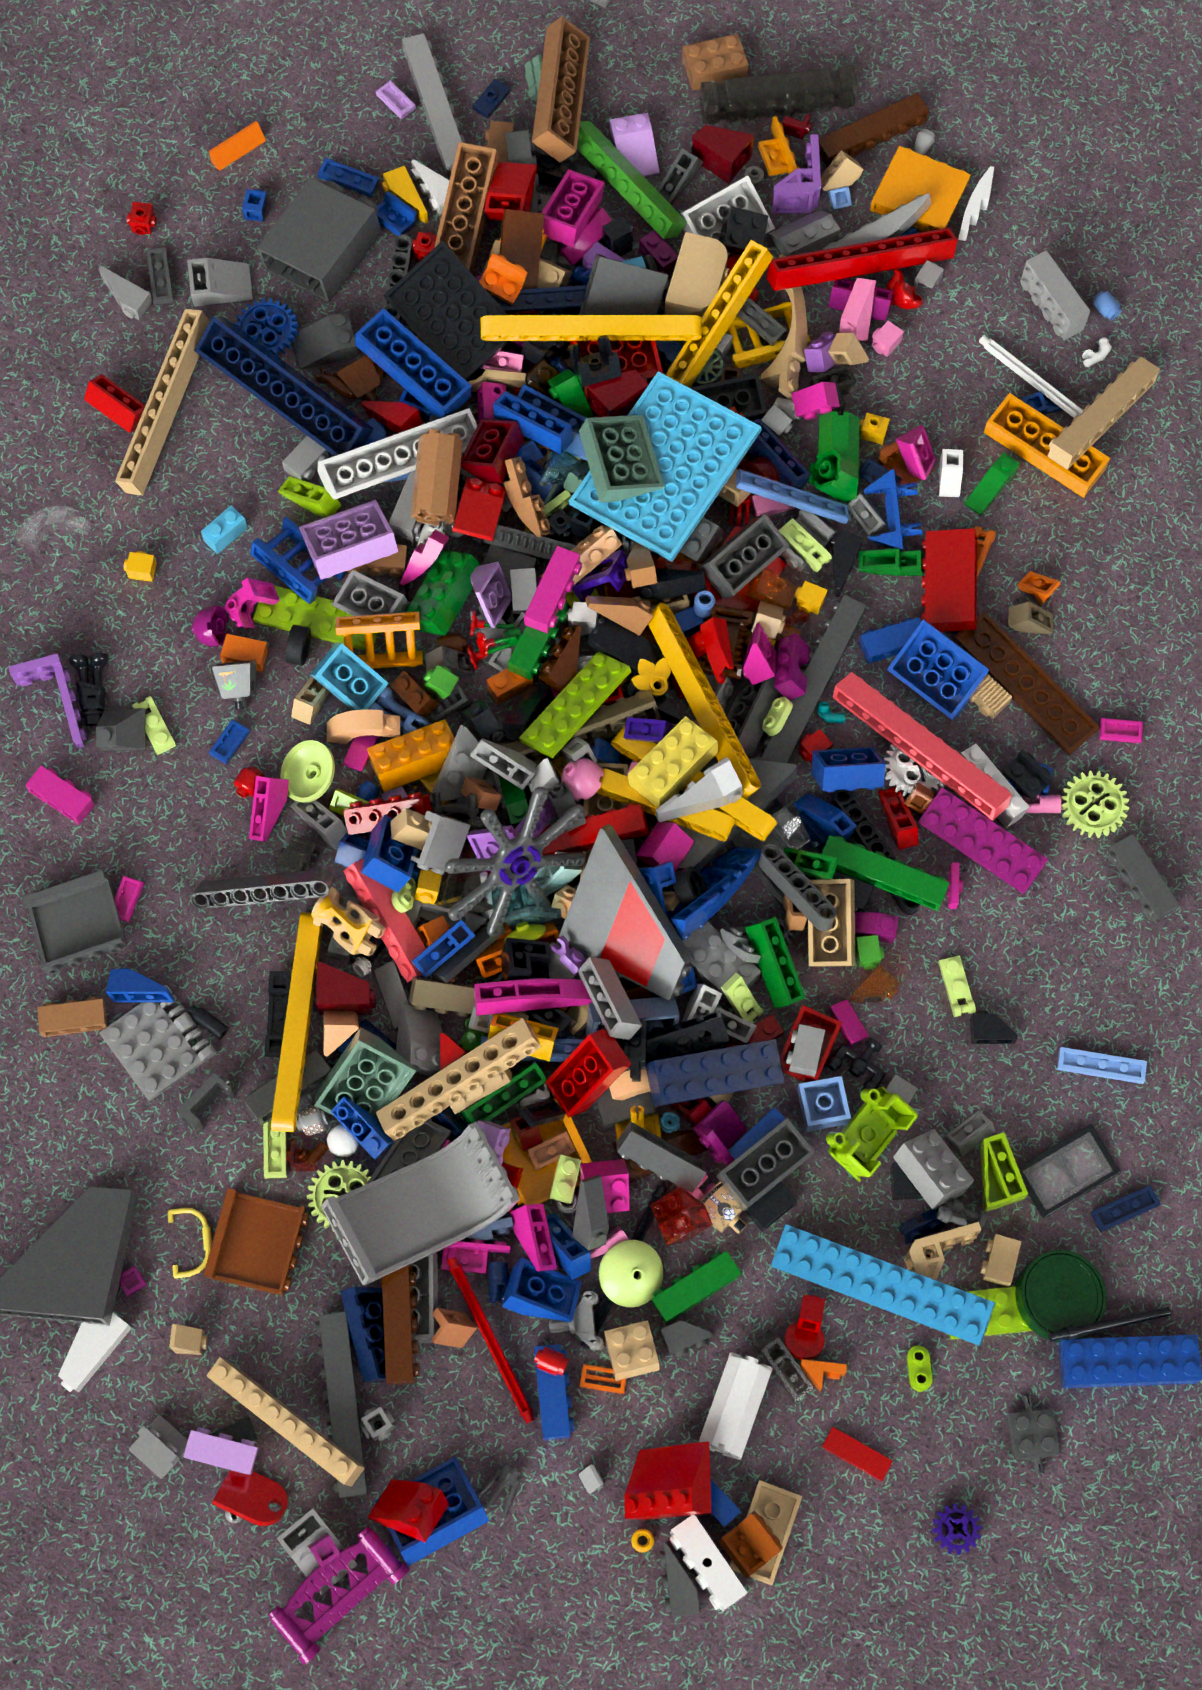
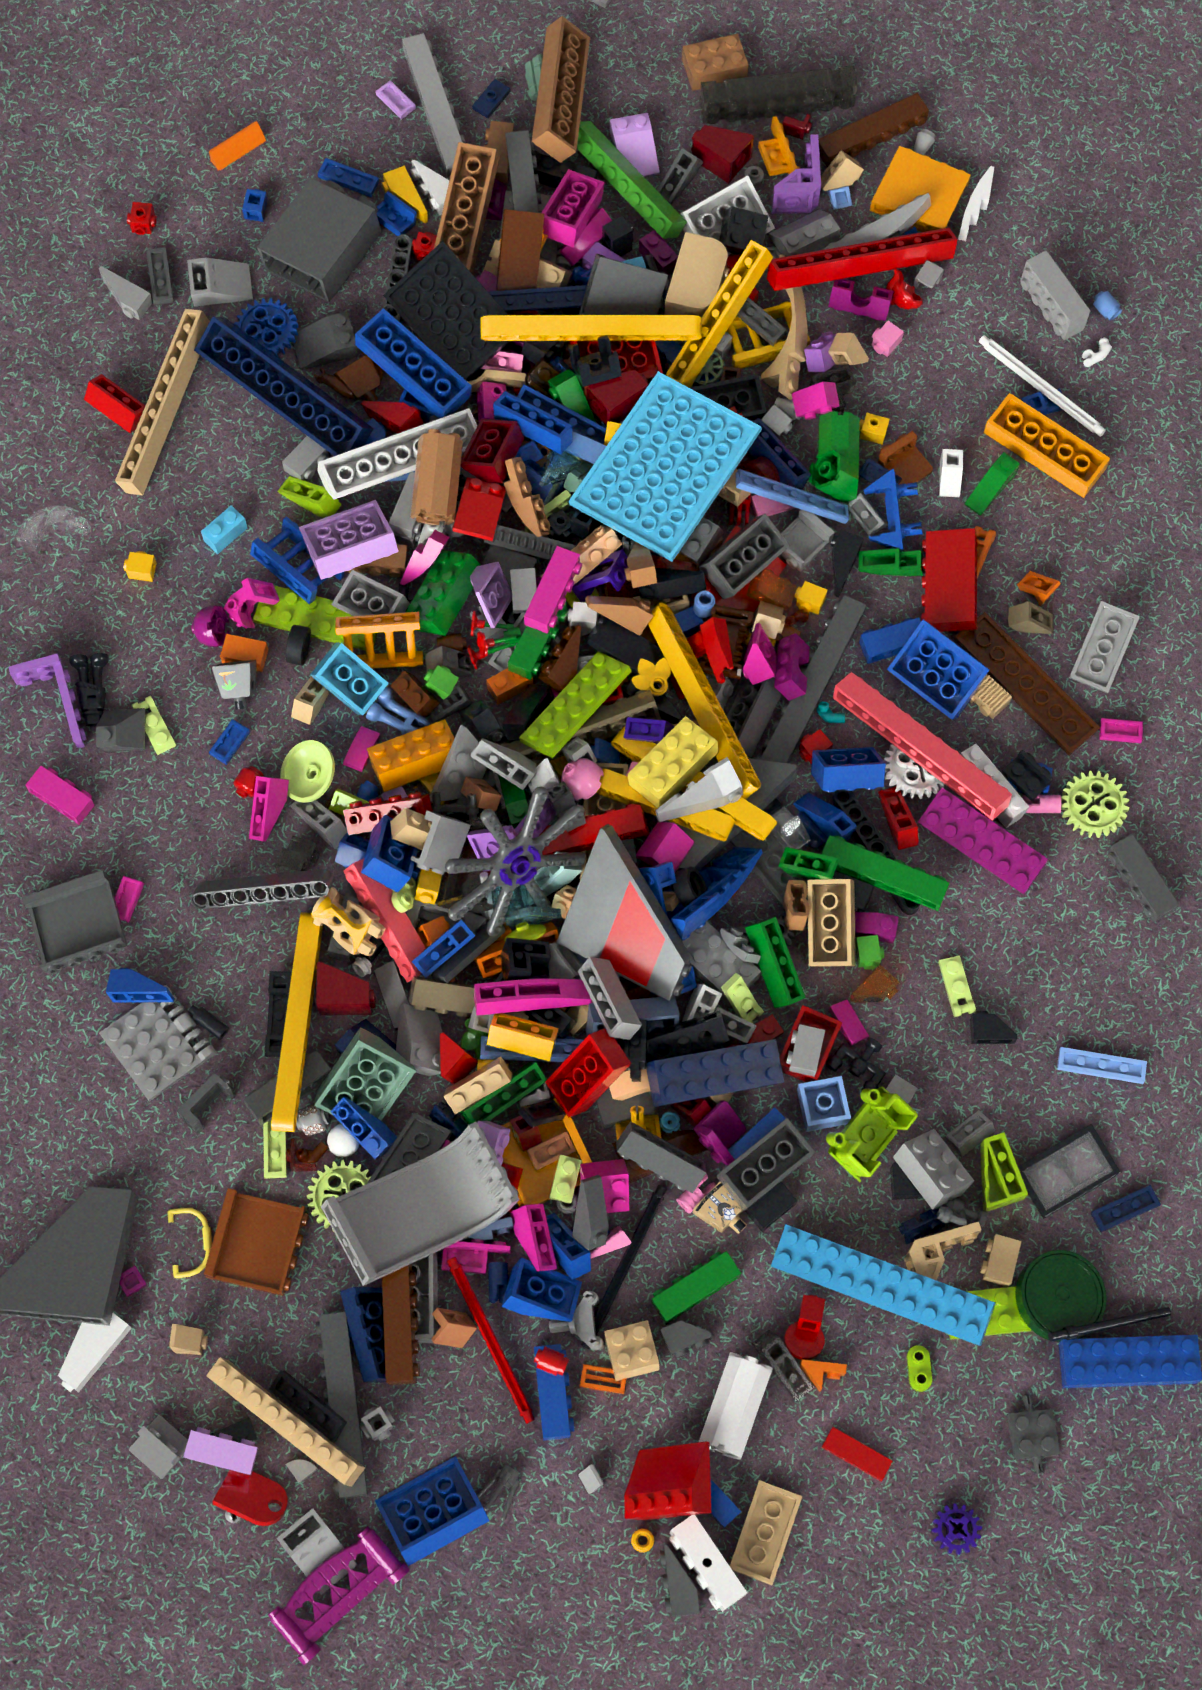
medium nougat brick [37,997,108,1037] -> none
magenta plate [308,1533,340,1567] -> none
light nougat slope [323,1011,359,1057] -> none
light nougat arch [327,709,400,744] -> none
red slope [368,1479,449,1543] -> none
tan brick [376,1018,542,1141] -> none
orange bracket [479,253,528,306] -> none
red slope [484,162,537,221] -> none
medium lavender plate [551,935,586,975] -> none
sand green slope [579,415,664,503] -> none
yellowish green dish [599,1240,663,1308] -> none
clear red slope [650,1187,713,1246] -> none
dark orange bracket [718,1511,783,1579] -> none
dark grey beam [758,844,837,931] -> none
yellowish green plate [762,697,793,736] -> none
yellowish green plate [778,518,832,572] -> none
bright pink slope [839,278,876,341] -> none
dark pink slope [896,425,936,480] -> none
dark orange slope [904,782,934,814] -> none
dark pink plate [948,862,963,909] -> none
tan brick [1048,357,1160,470] -> none
none -> black plate [269,1370,347,1441]
none -> light grey tile [285,1459,318,1483]
none -> light grey plate [1069,601,1140,694]

